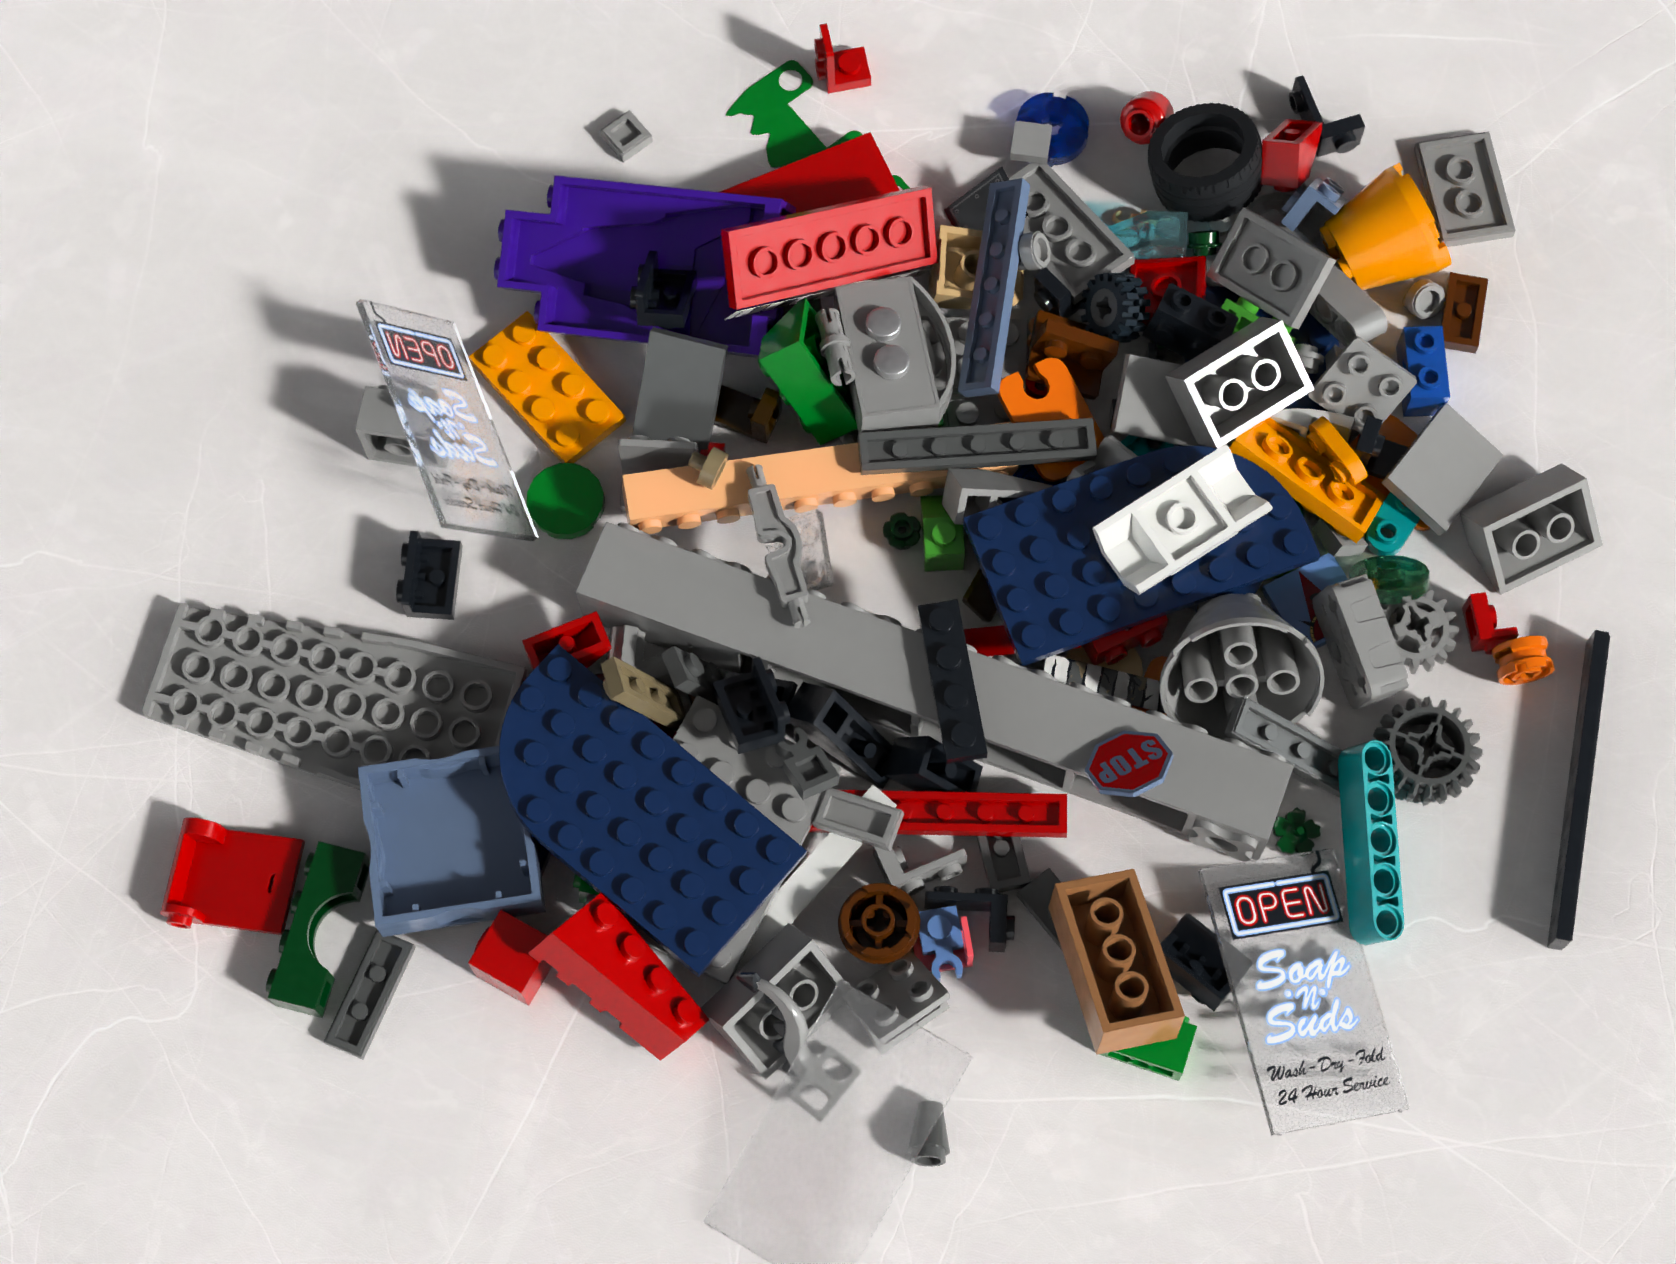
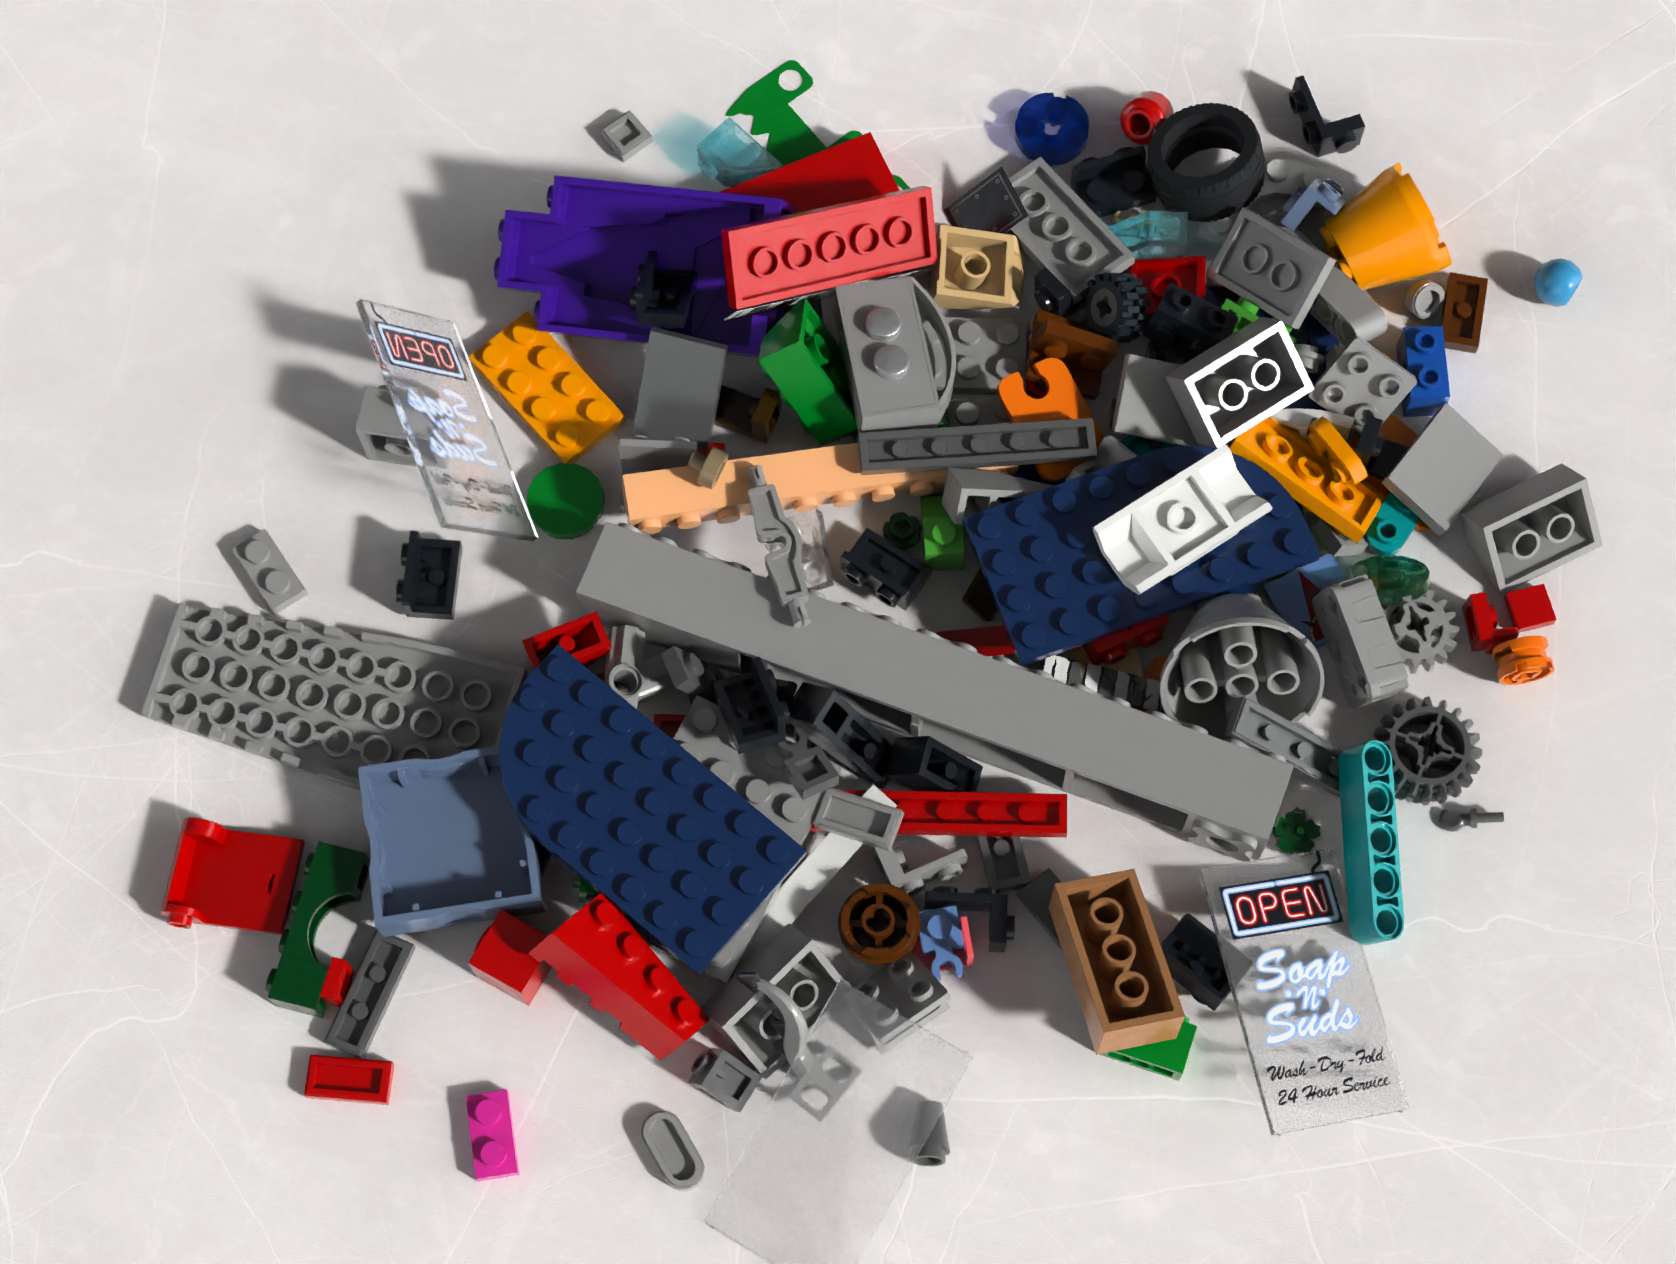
dark tan plate [601,656,686,731] -> none
red bracket [814,23,871,94] -> none
light grey pin [815,308,856,386] -> none
black plate [917,599,988,764] -> none
sand blue plate [958,178,1030,398] -> none
light grey tile [1010,120,1052,165] -> none
light grey tile [1018,231,1051,271] -> none
piece [1085,730,1174,797] -> none
dark green plate [1185,230,1223,256] -> none
red slope [1261,119,1323,192] -> none
light grey tile [1414,132,1516,247] -> none
black tile [1547,630,1610,950] -> none
none -> light grey plate [232,529,308,615]
none -> red tile [304,1054,394,1105]
none -> red tile [320,957,354,1008]
none -> dark pink plate [465,1089,520,1182]
none -> light grey tile [641,1111,705,1191]
none -> dark grey bracket [688,1048,762,1112]
none -> clear light blue slope [697,117,782,187]
none -> black bracket [840,528,932,611]
none -> black bracket [1070,146,1157,218]
none -> dark grey hand [1439,808,1504,832]
none -> red tile [1503,584,1557,633]
none -> dark azure piece [1534,258,1583,307]

